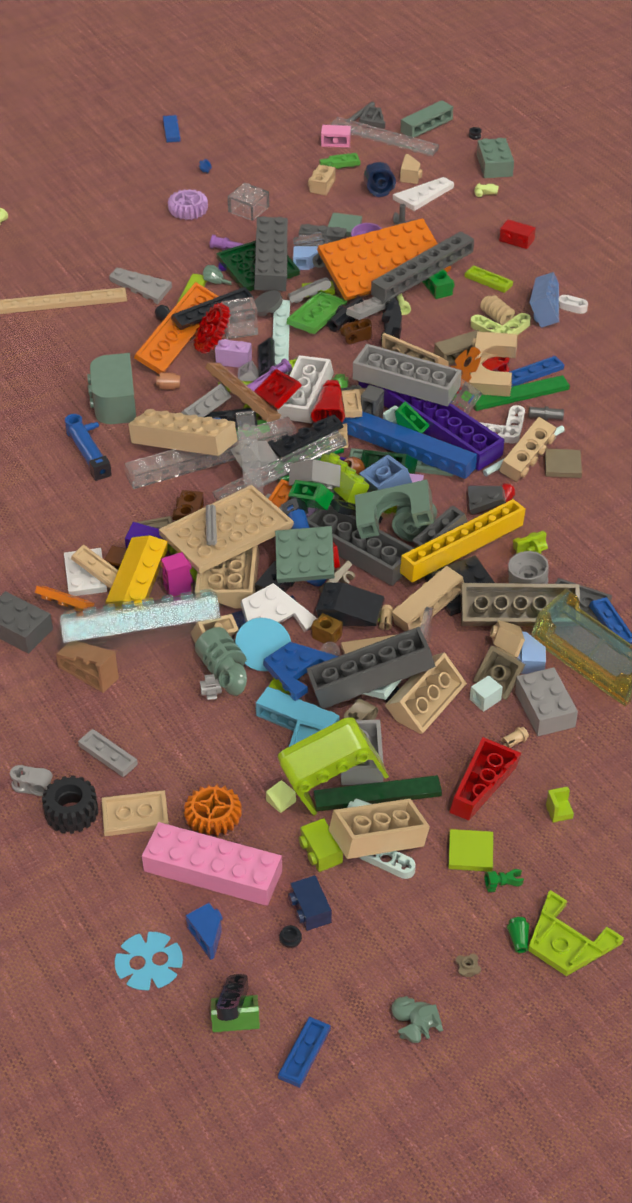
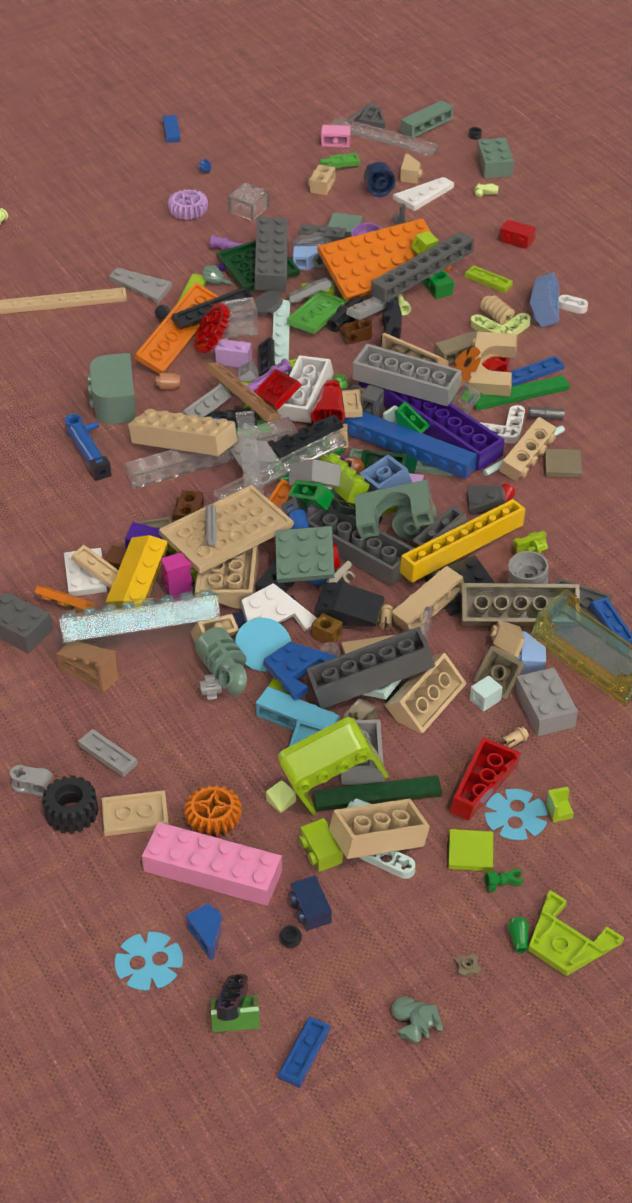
none -> lime panel [411,231,439,255]
none -> medium azure piece [484,789,548,840]

